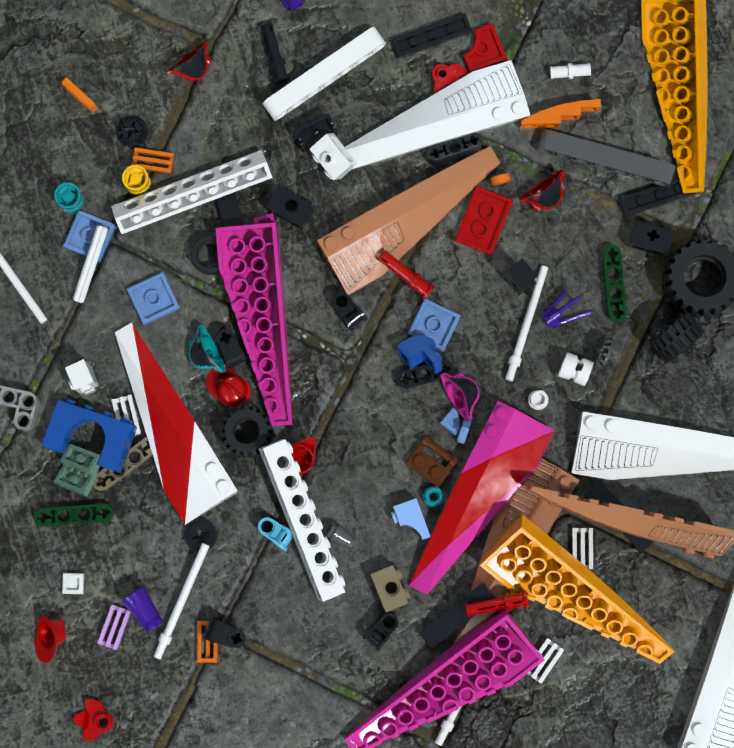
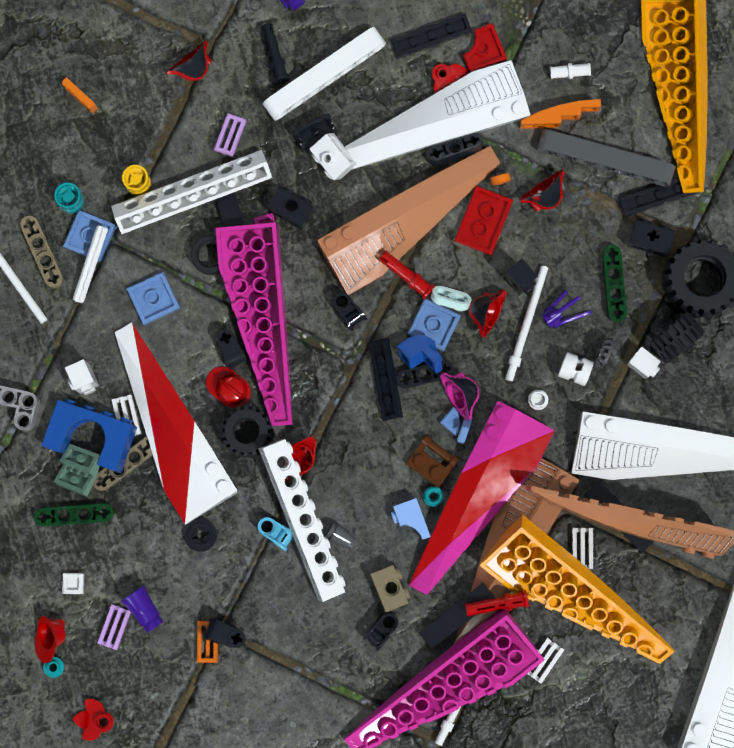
black gear [116,115,148,147] -> none
orange tile [132,148,174,174] -> none
white bar [154,543,209,659] -> none
teal hat [189,325,226,372] -> none
none -> dark tan beam [20,216,64,289]
none -> teal plate [43,657,64,678]
none -> lavender tile [214,113,247,158]
none -> black tile [369,338,403,421]
none -> light aqua plate [431,286,471,311]
none -> red hat [469,290,507,338]
none -> white brick [627,347,661,379]

